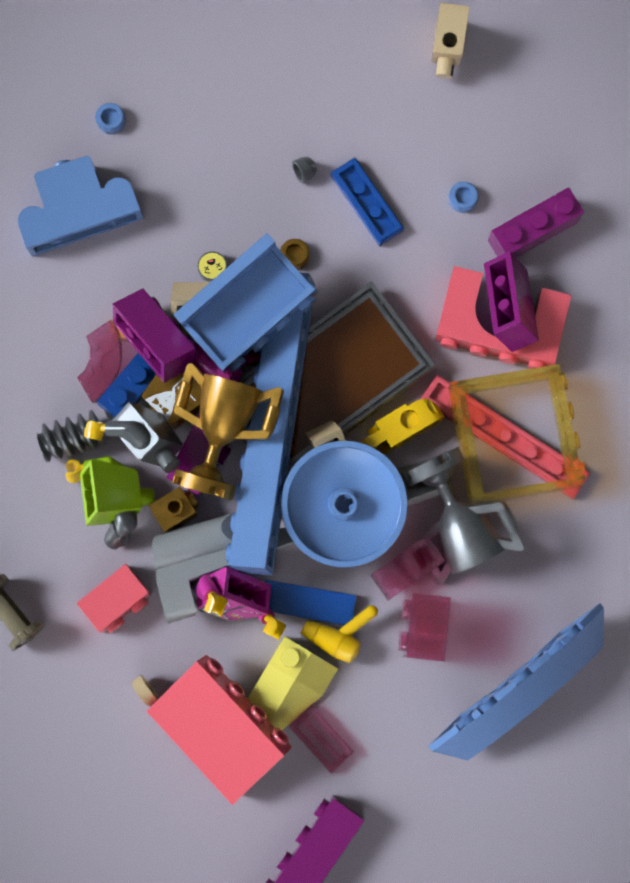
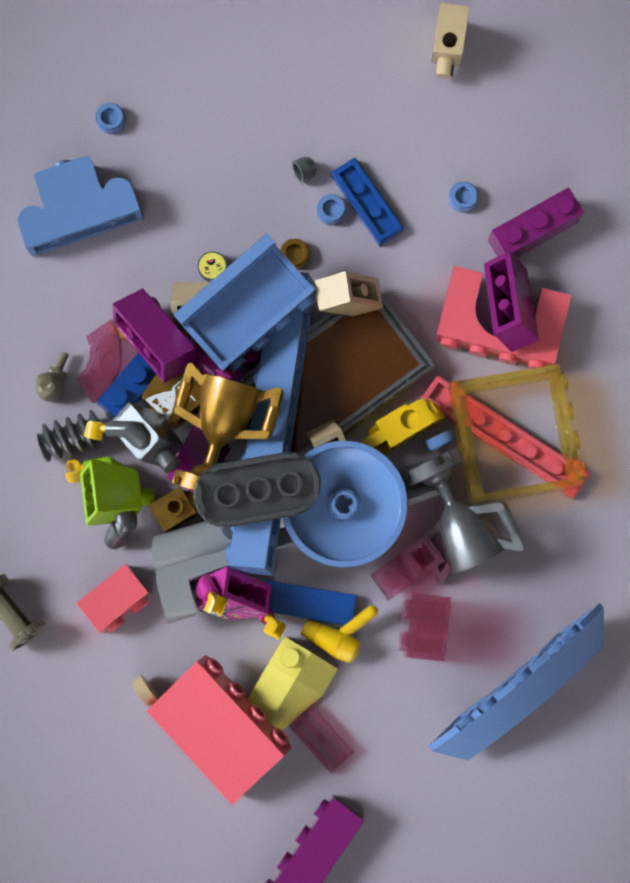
none -> dark tan piece [36,352,69,402]
none -> dark grey tile [193,452,321,528]
none -> tan brick [315,271,383,317]
none -> medium blue tile [317,194,346,226]
none -> medium blue tile [425,428,457,451]

